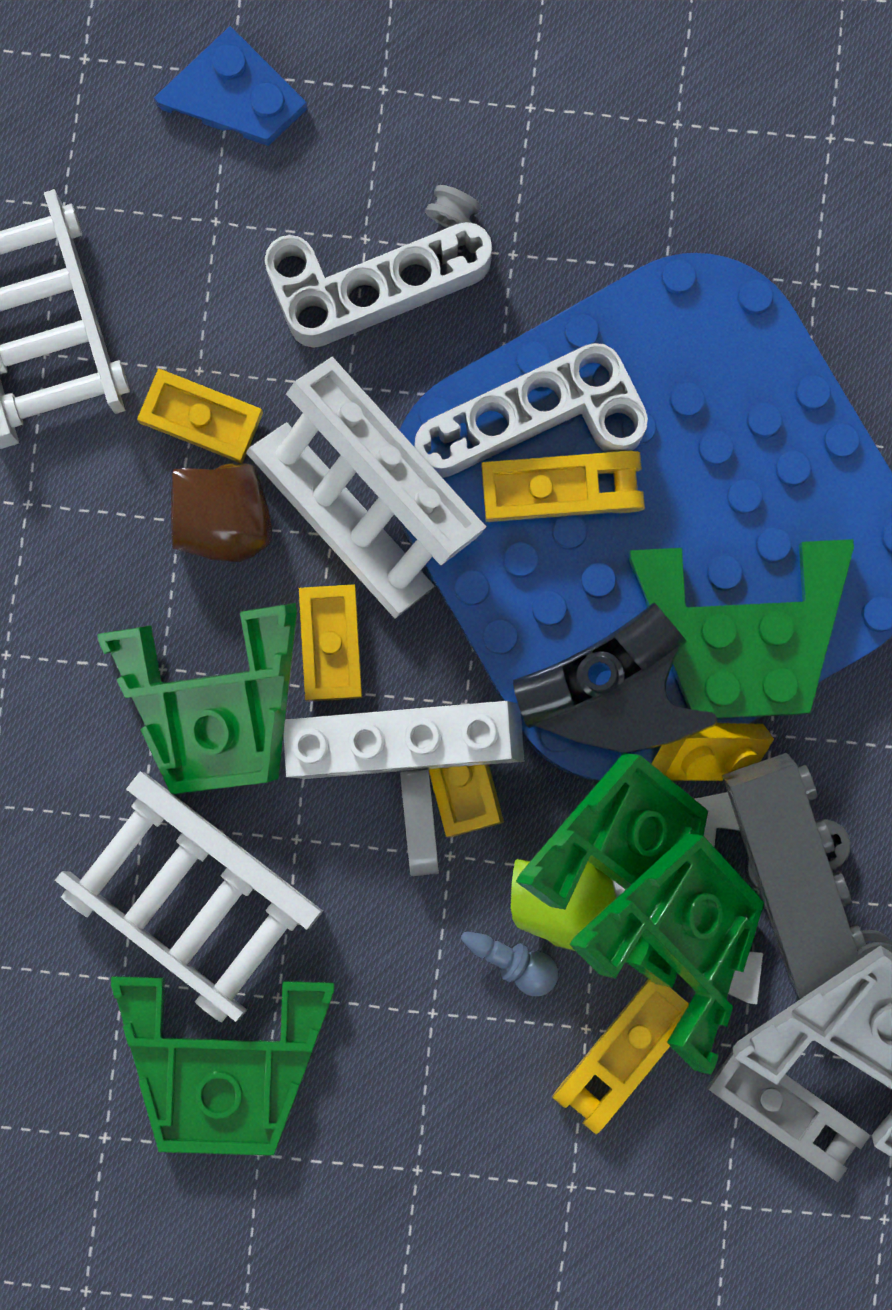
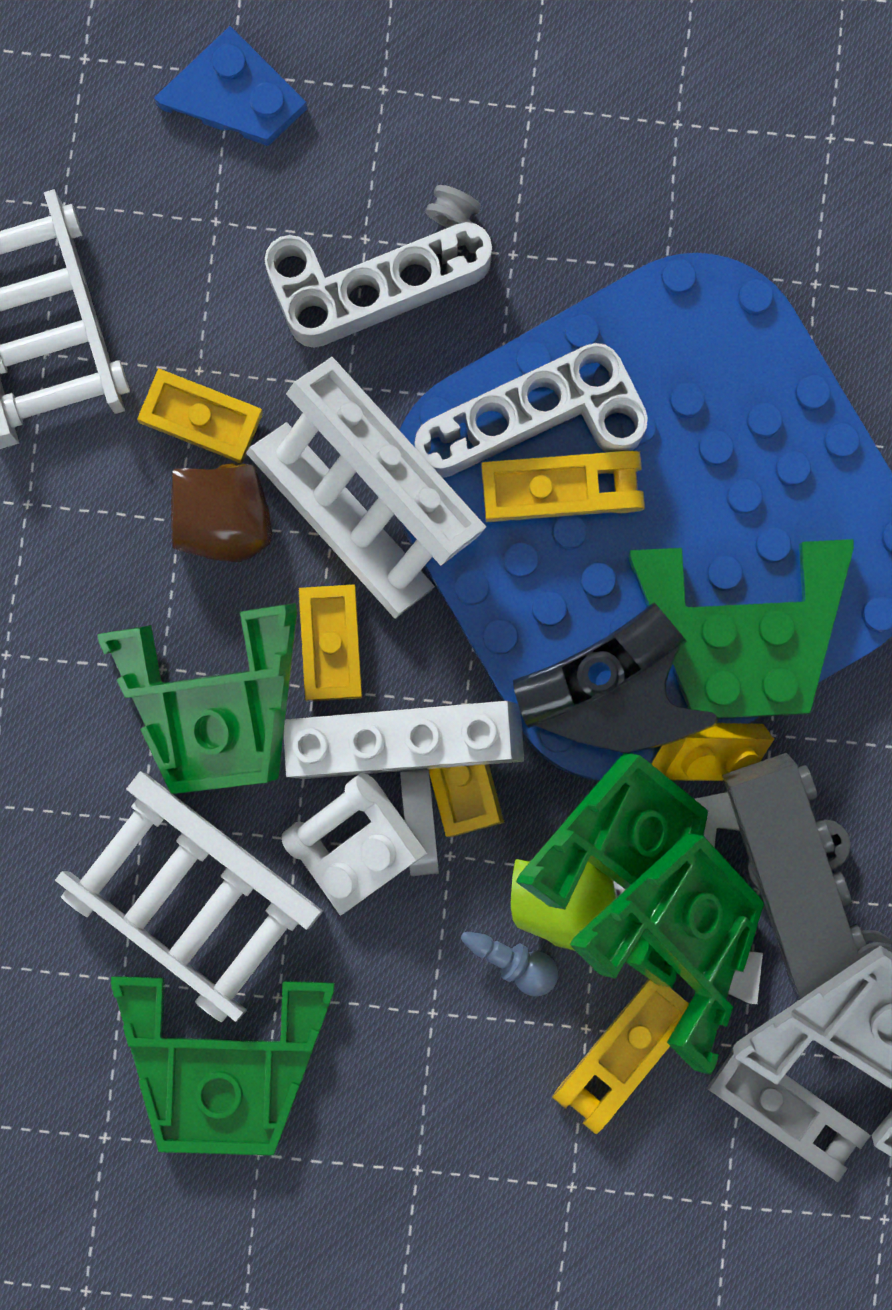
none -> white plate [281,773,427,916]

